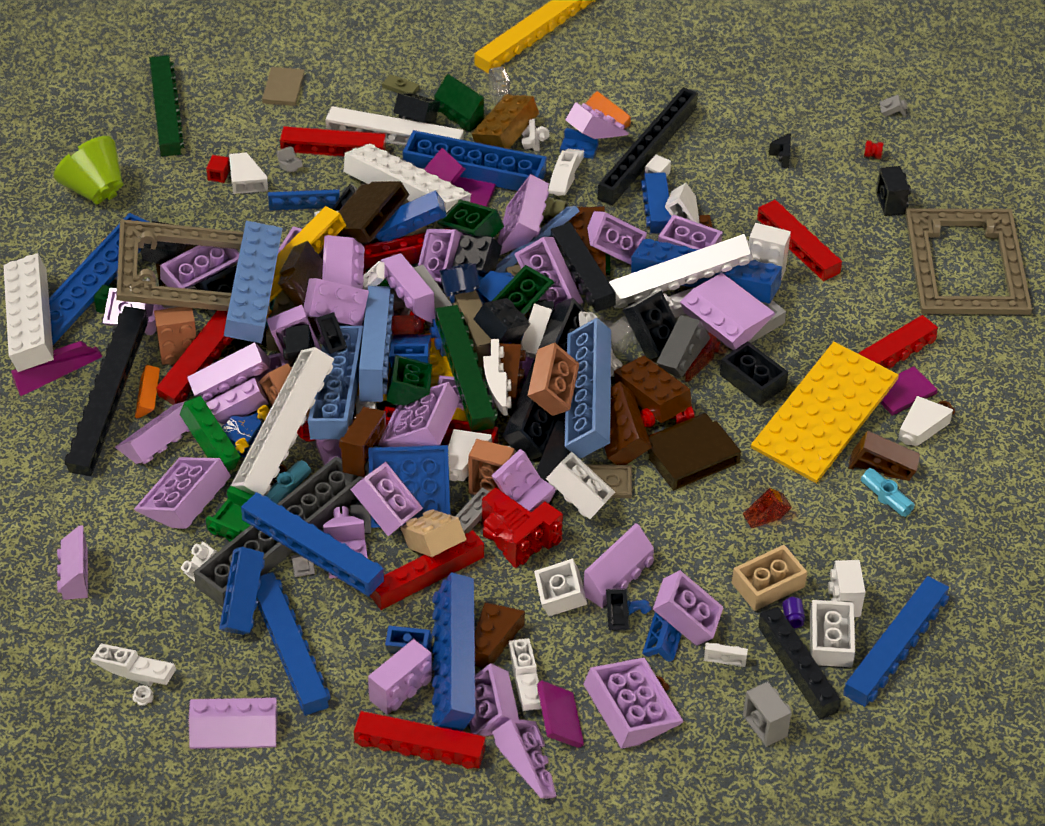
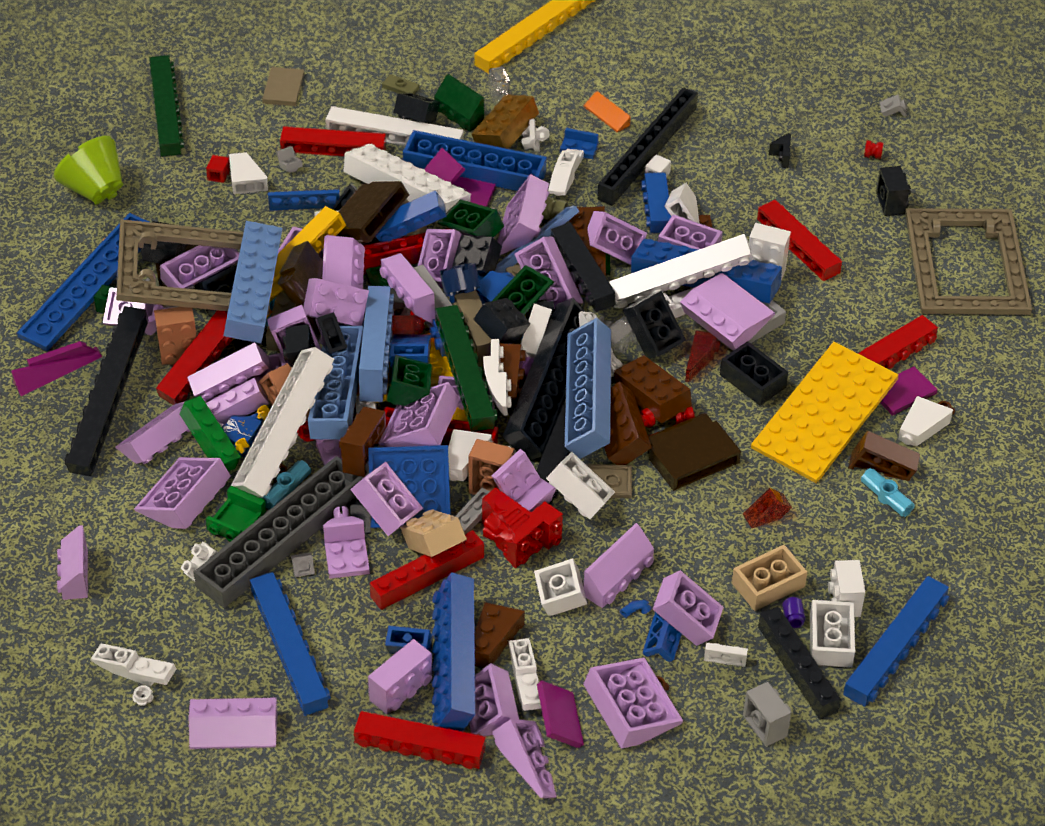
white brick [4,253,54,372] -> none
orange slope [135,365,160,418] -> none
blue brick [219,547,265,635] -> none
blue brick [241,492,384,597] -> none
white plate [363,261,385,290] -> none
nougat brick [527,343,580,416] -> none
lavender slope [566,102,629,139] -> none
black slope [606,588,631,630] -> none
dark grey wedge [657,315,710,377] -> none

